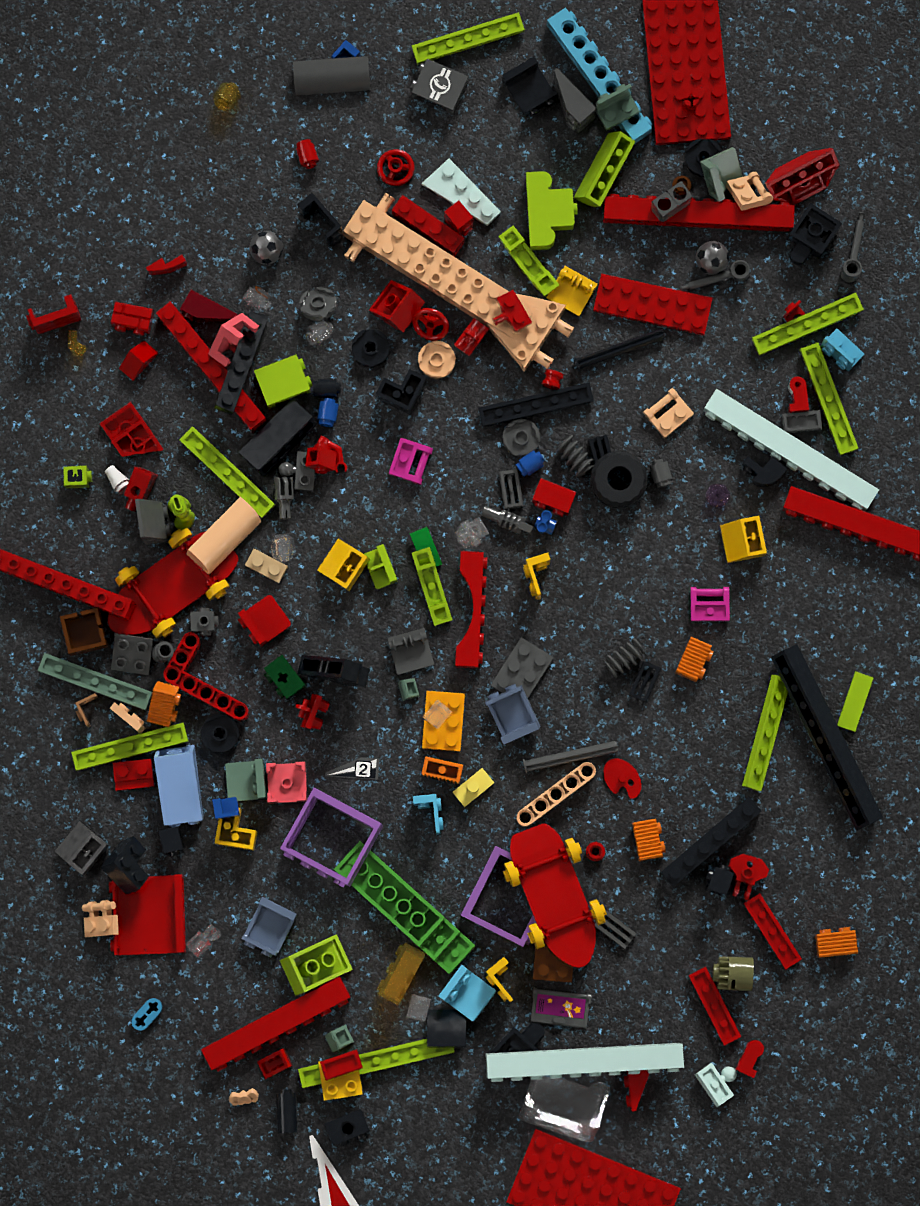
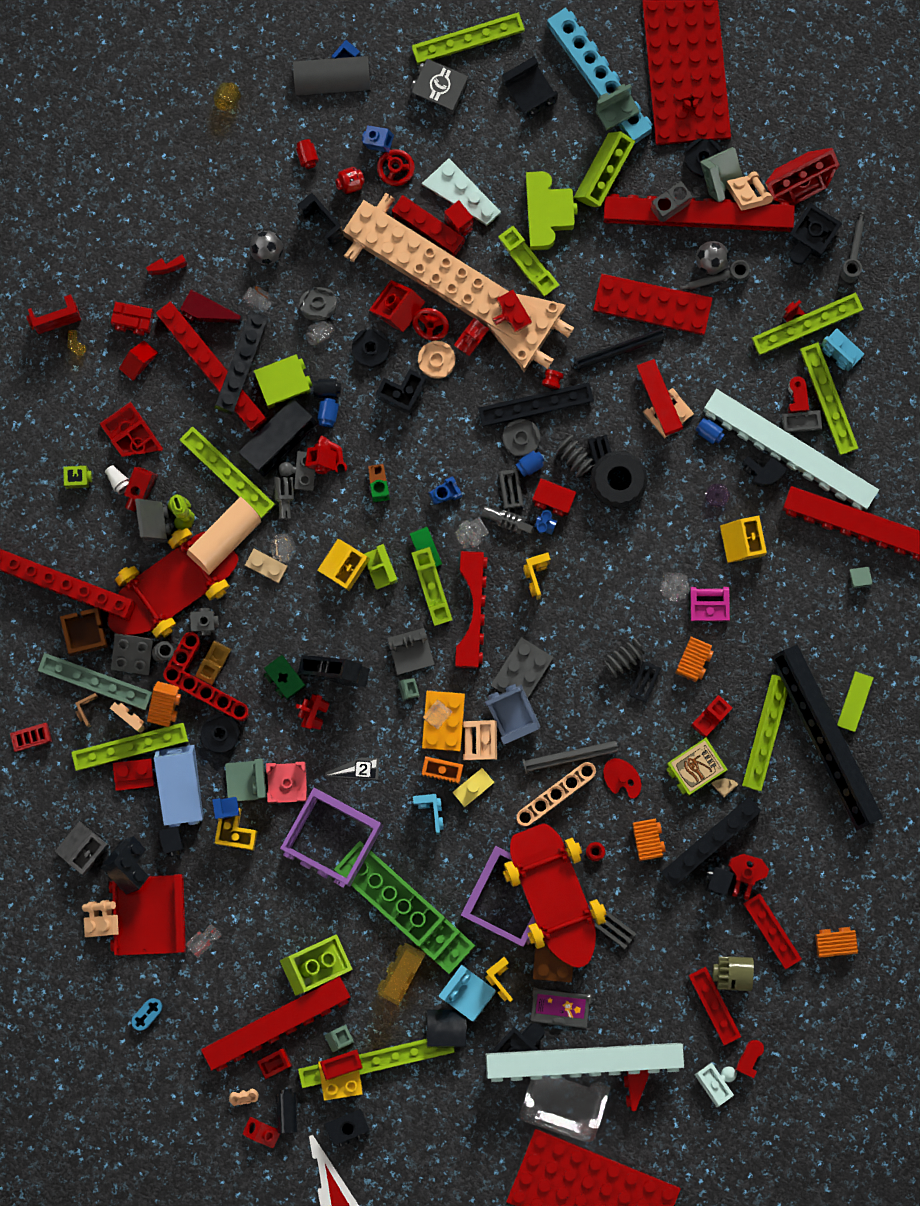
coral panel [208,313,259,367] -> none
red bracket [238,595,291,647] -> none
sand blue panel [241,897,298,958] -> none
dark pink plate [389,438,433,485] -> none
clear panel [406,994,431,1021] -> none
yellow hinge [546,266,598,316] -> none
dark grey slope [554,68,596,133] -> none
dark grey brick [649,459,673,488] -> none
reddish brown plate [672,176,691,195] -> none
none -> red slope [10,723,52,752]
none -> pearl gold slope [195,641,232,685]
none -> red bracket [243,1117,280,1148]
none -> red head [335,167,365,194]
none -> blue brick [362,125,394,153]
none -> leg [368,464,390,503]
none -> blue plate [429,476,462,505]
none -> light nougat plate [463,720,497,761]
none -> red slope [637,359,683,436]
none -> clear brick [660,572,689,602]
none -> brick [666,738,728,796]
none -> red slope [691,695,732,738]
none -> blue brick [696,418,725,444]
none -> tan tile [711,778,738,797]
none -> sand green slope [850,567,872,588]

